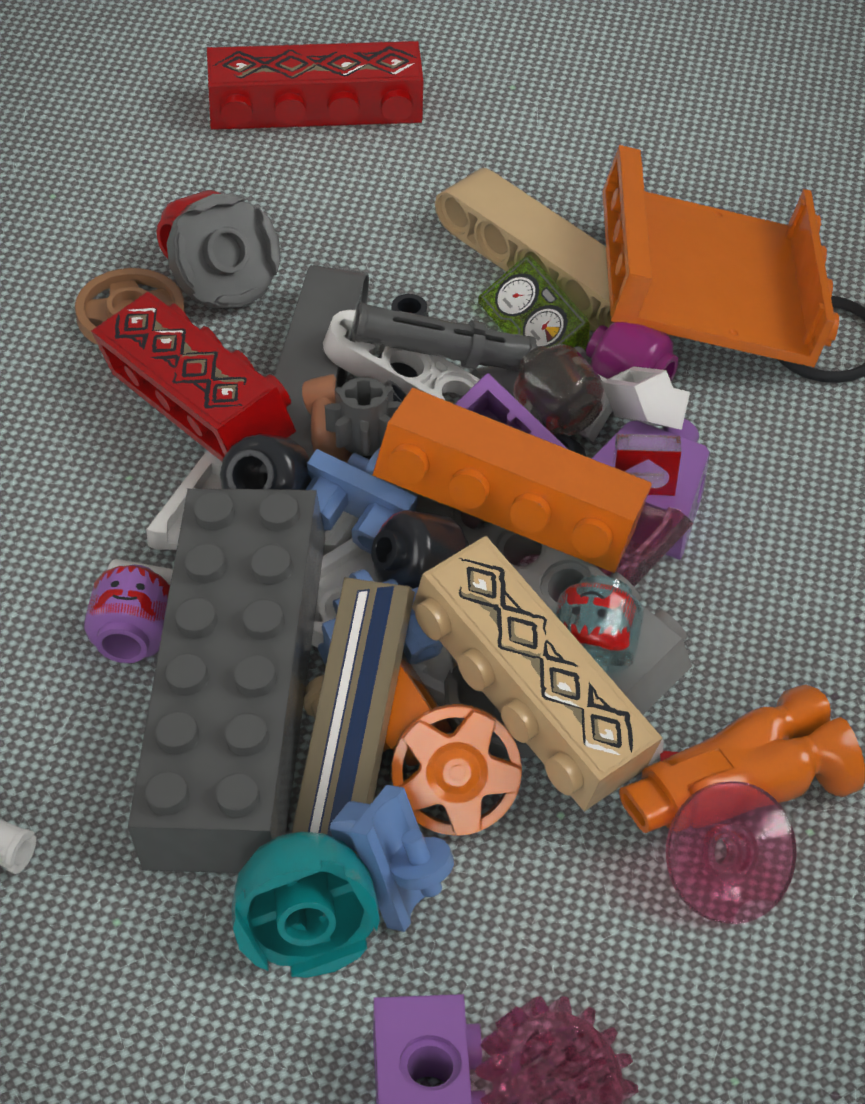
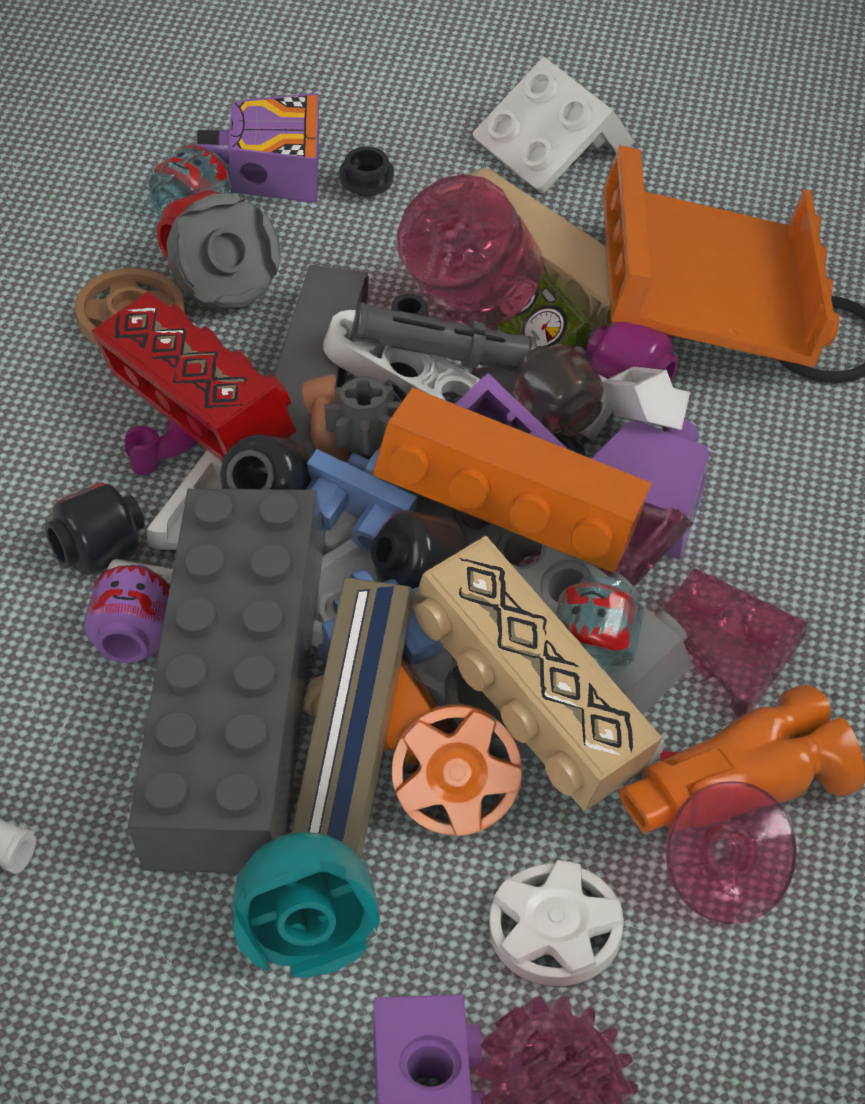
red brick [207,41,424,130] -> none
medium blue hips [330,785,454,932] -> none
tile [612,434,682,496] -> none
none -> black head [45,482,145,576]
none -> magenta arm [125,420,197,475]
none -> clear light blue head [148,144,231,218]
none -> medium lavender torso [197,93,319,202]
none -> black plate [339,147,394,197]
none -> clear pink wheel [397,174,543,326]
none -> white bracket [473,56,635,194]
none -> white wheel [489,860,624,986]
none -> clear pink wing [663,568,808,717]

